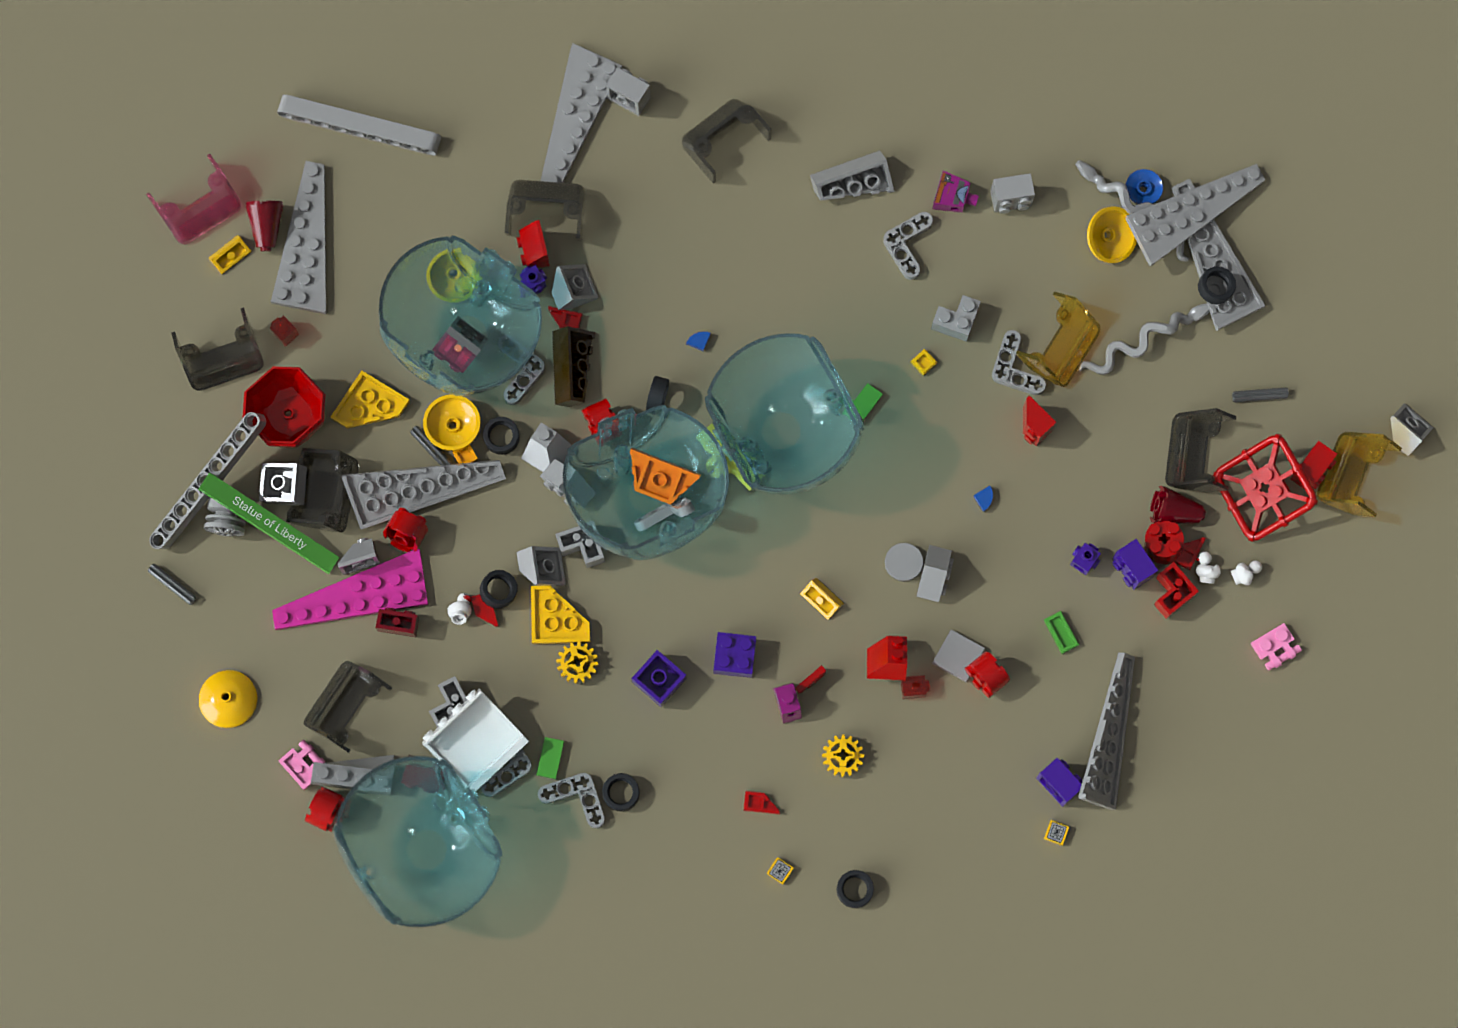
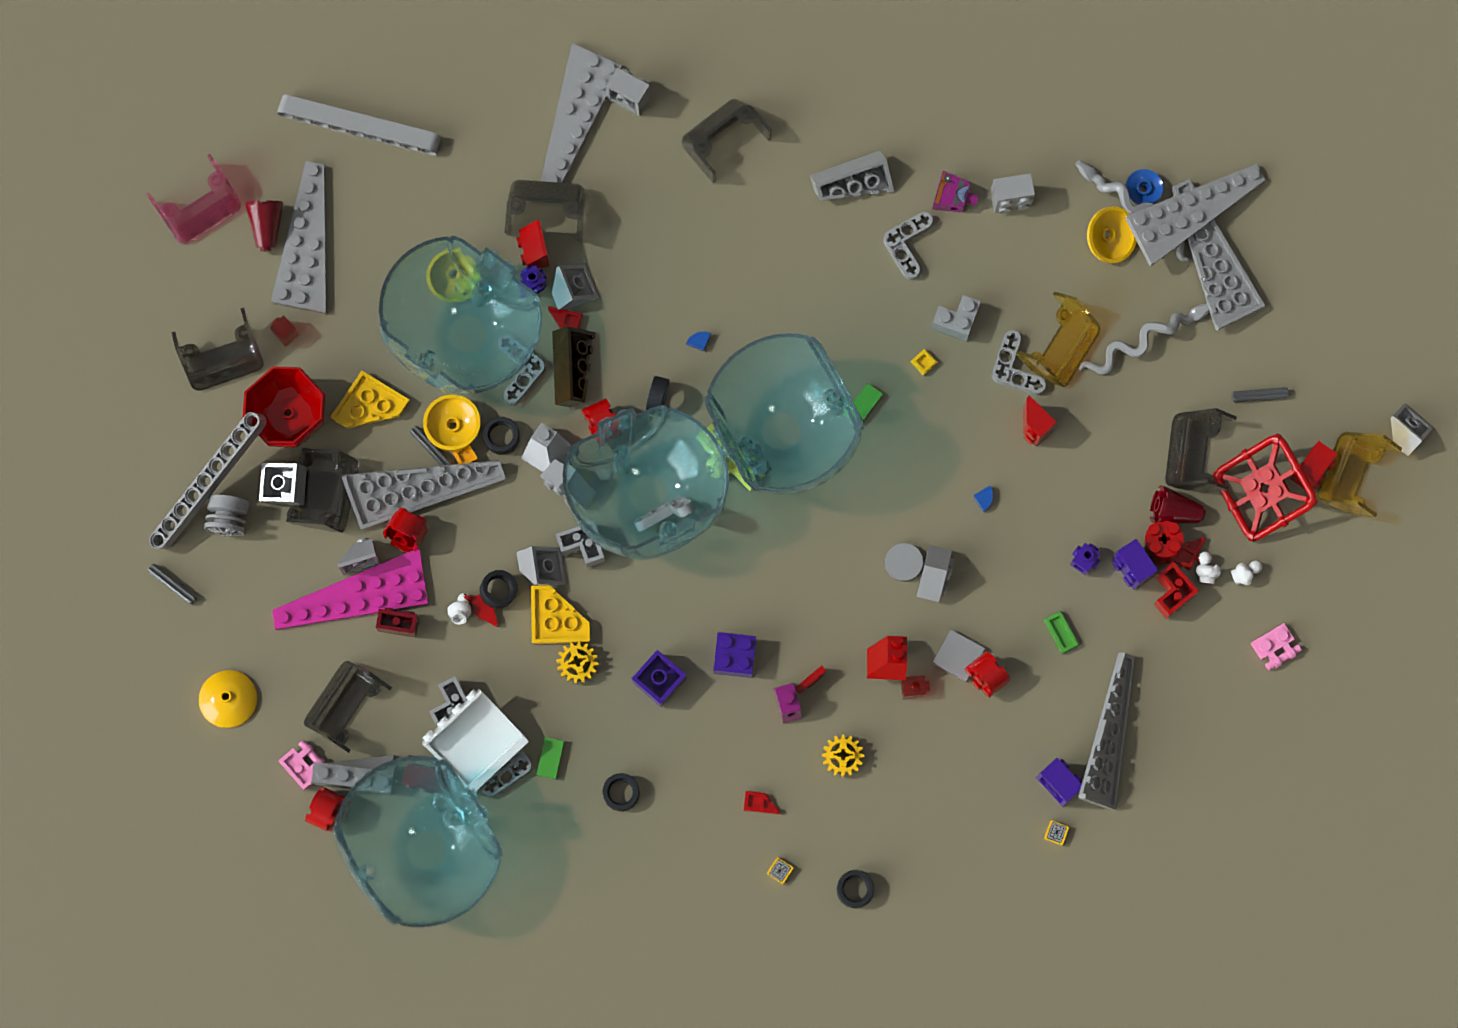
bright green tile [198,472,339,574] -> none
yellow slope [208,235,251,274] -> none
piece [432,316,488,374] -> none
light grey beam [538,773,605,829] -> none
orange wing [630,448,701,505] -> none
yellow slope [800,578,844,620] -> none
black tyre [1198,266,1236,304] -> none

